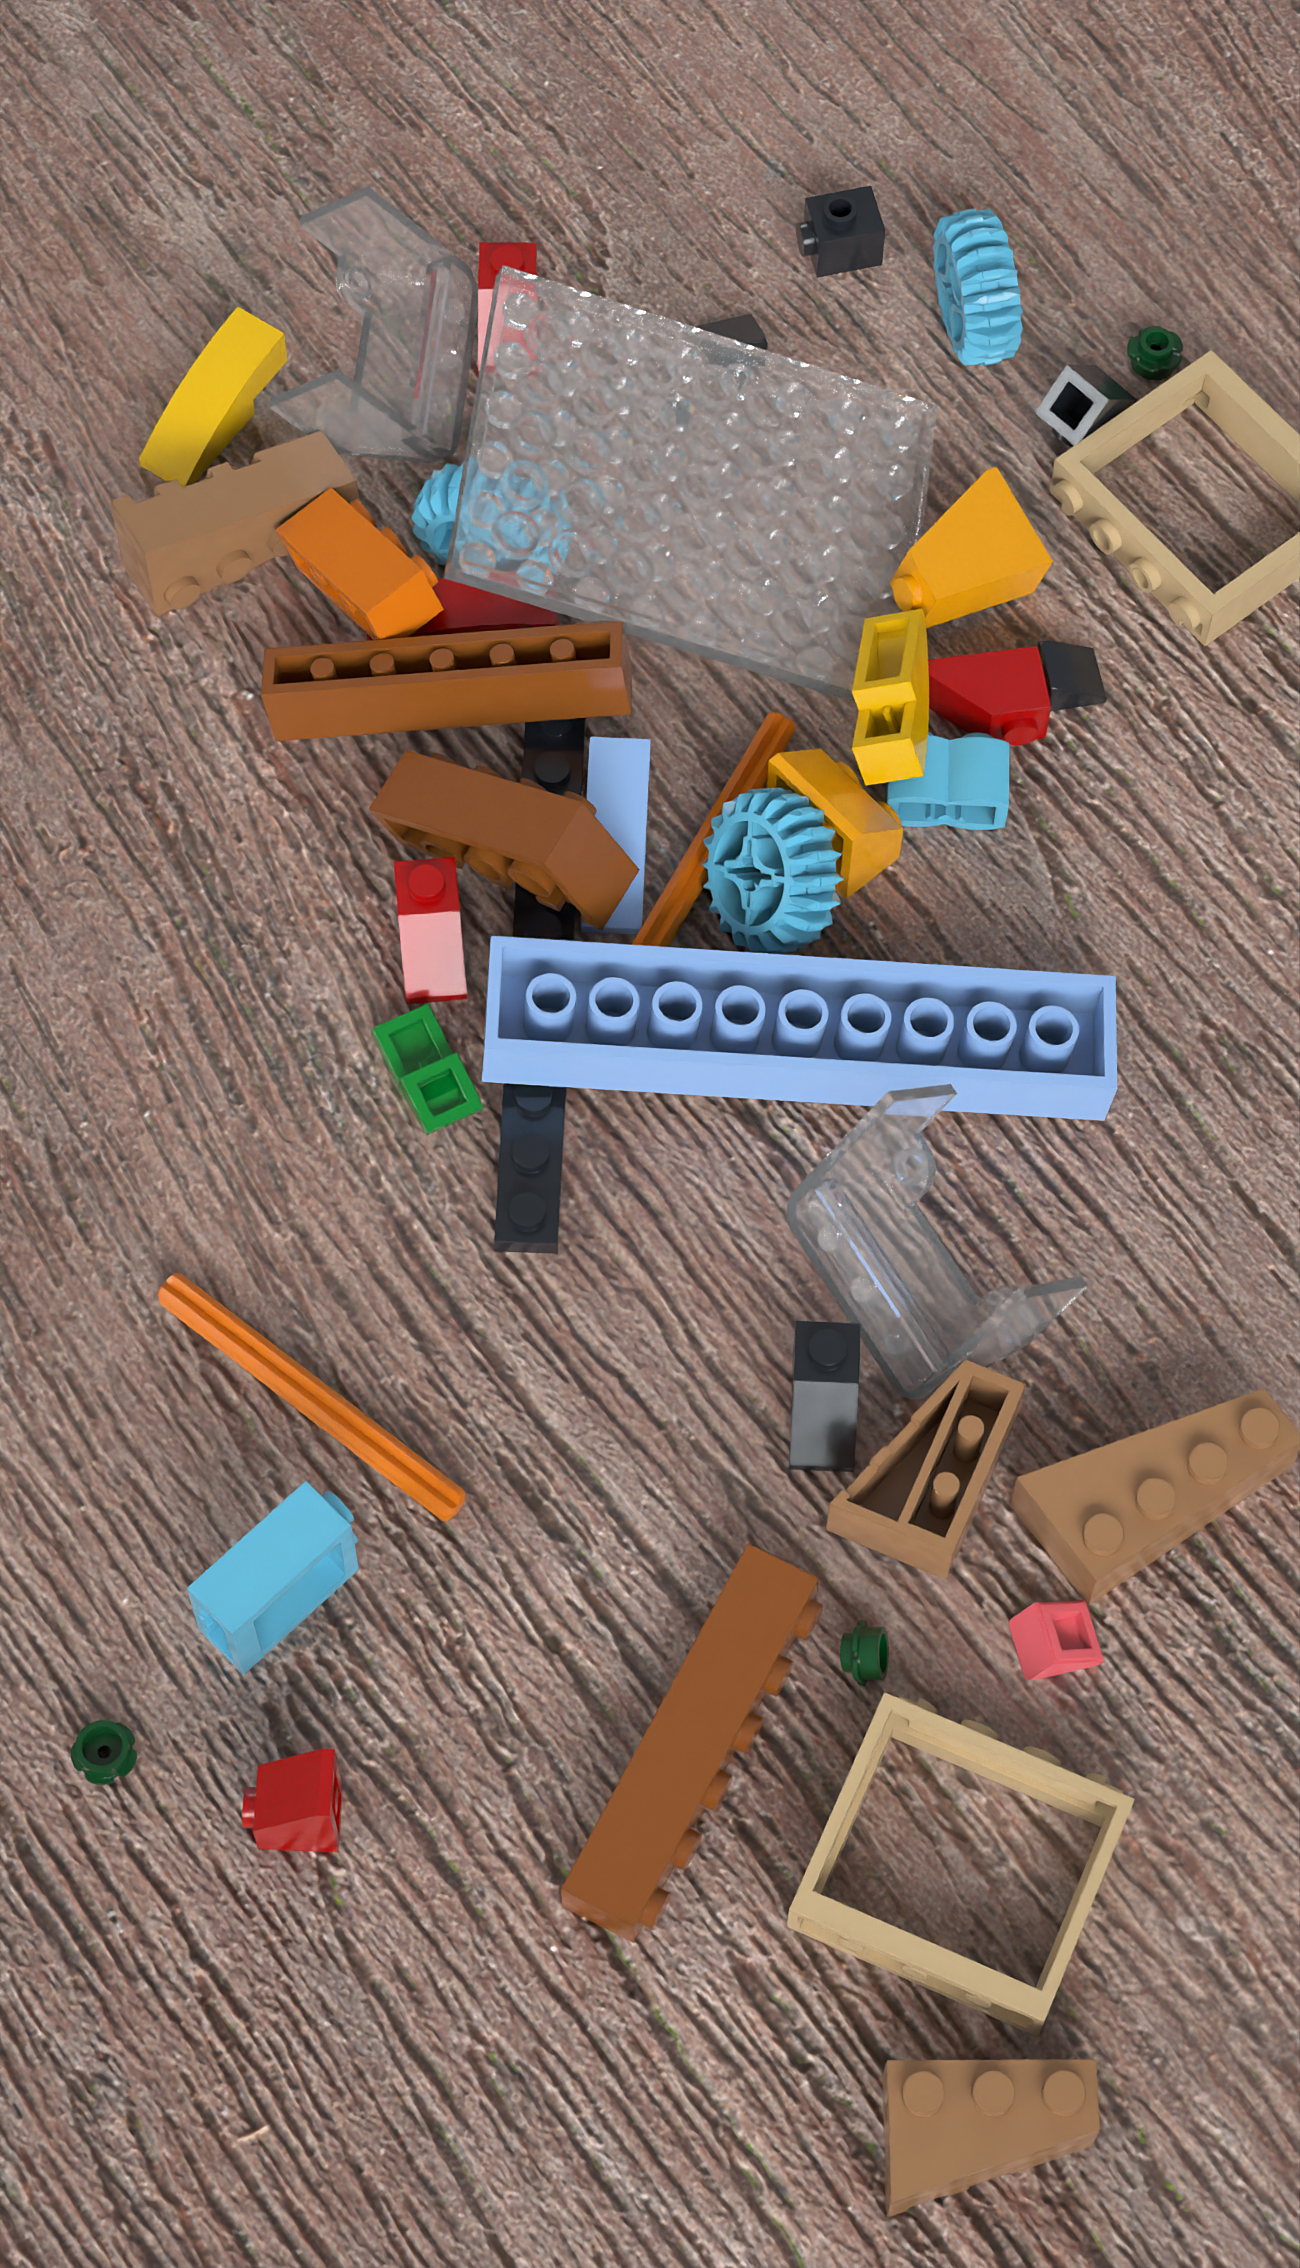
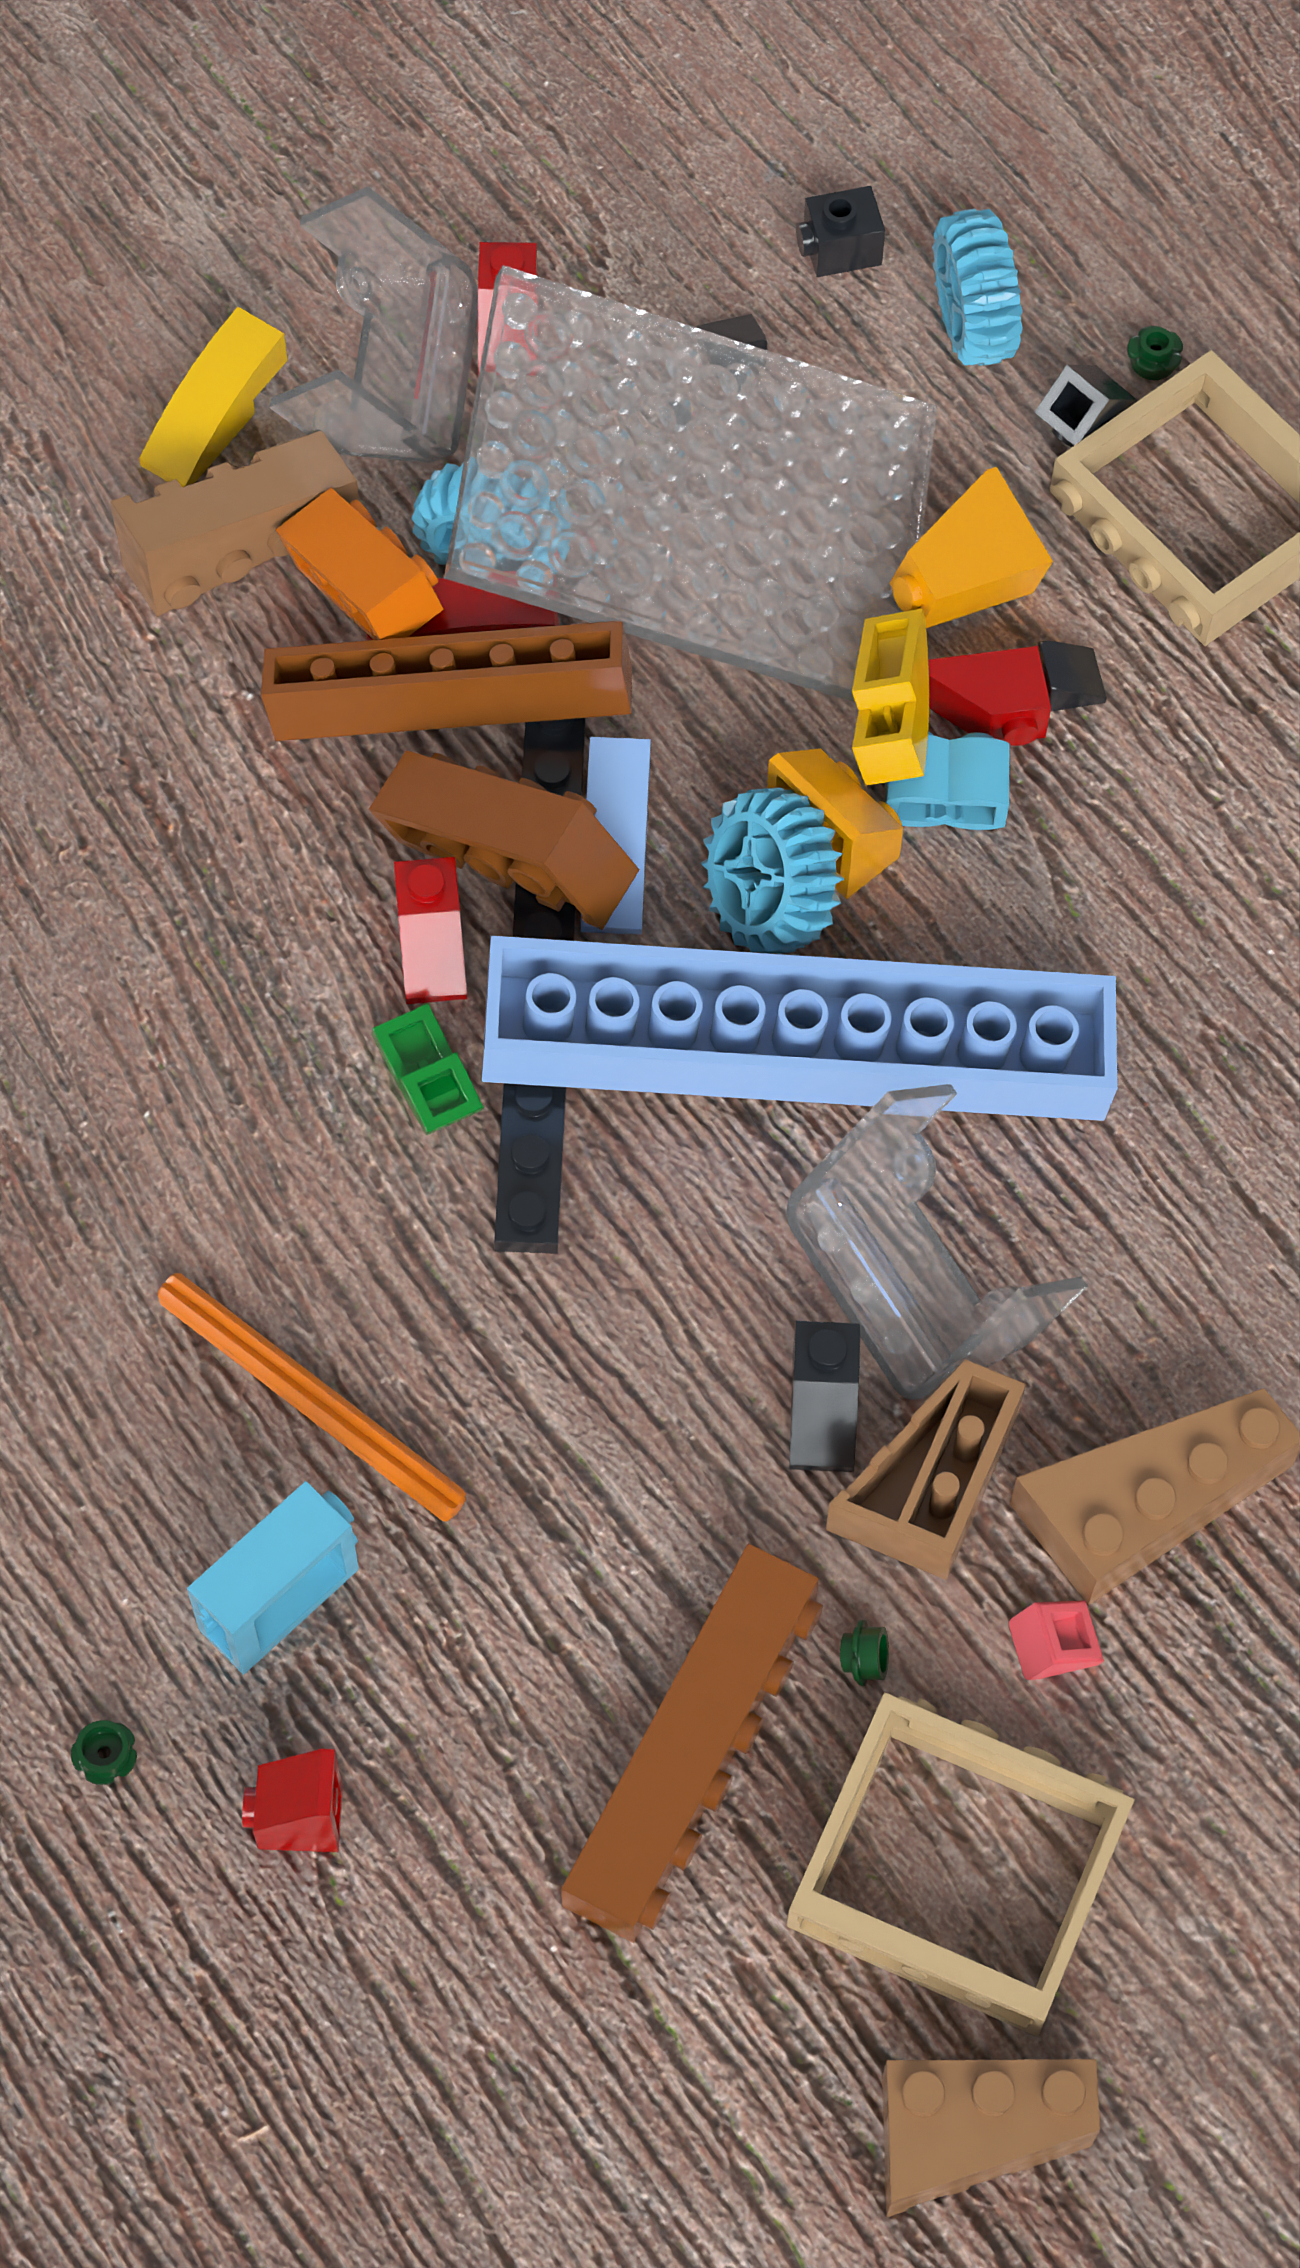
orange axle [631,711,796,947] -> none

